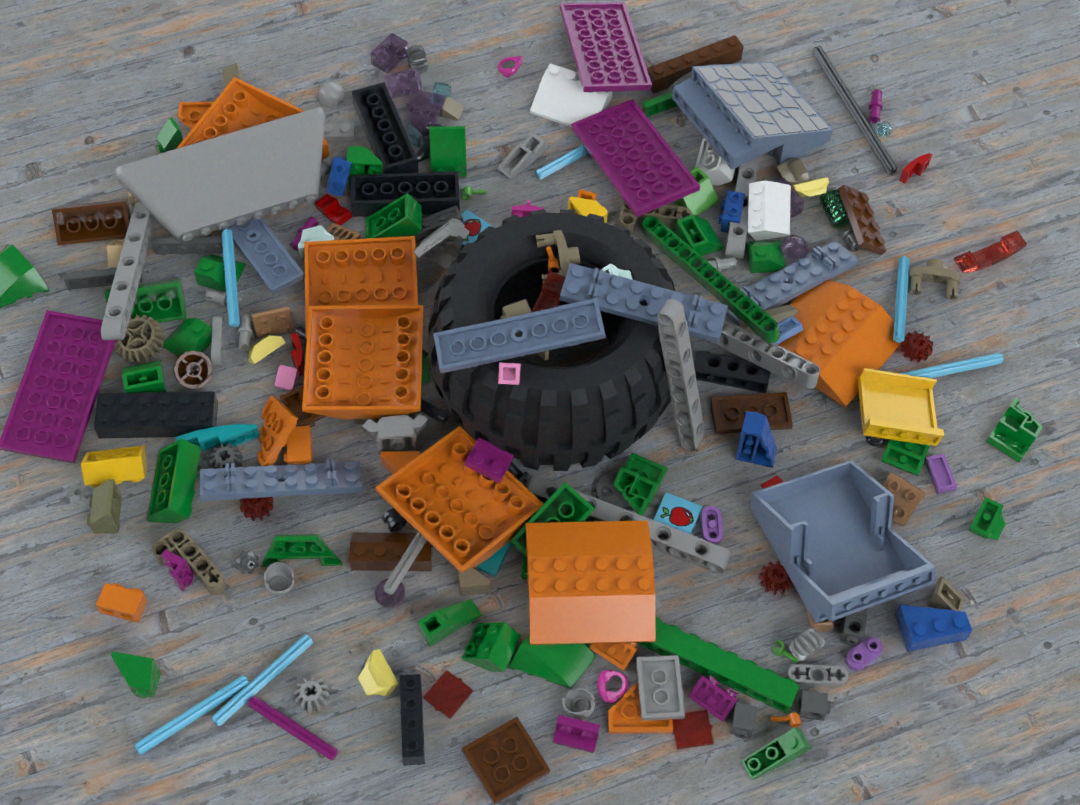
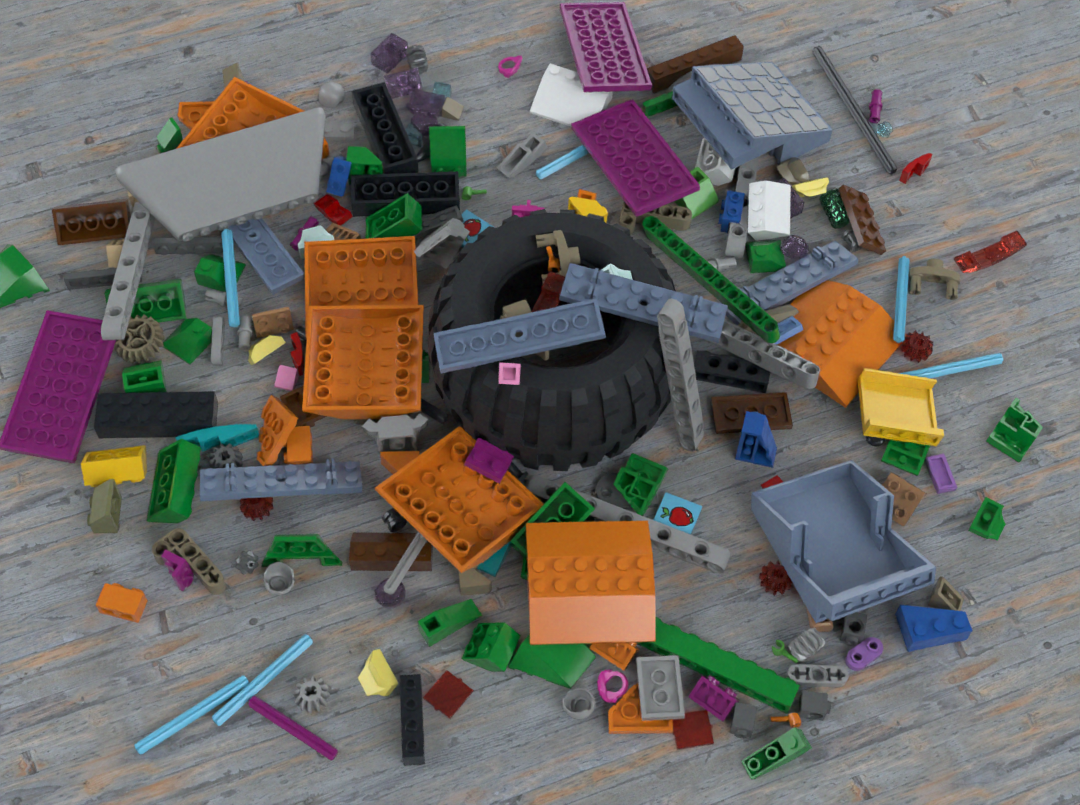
green slope [111,652,161,698] -> none
reddish brown cylinder [173,351,212,389] -> none
reddish brown plate [462,717,550,805] -> none
magenta bracket [553,714,600,753] -> none
green slope [675,215,723,256] -> none
medium lavender plate [701,506,723,545] -> none

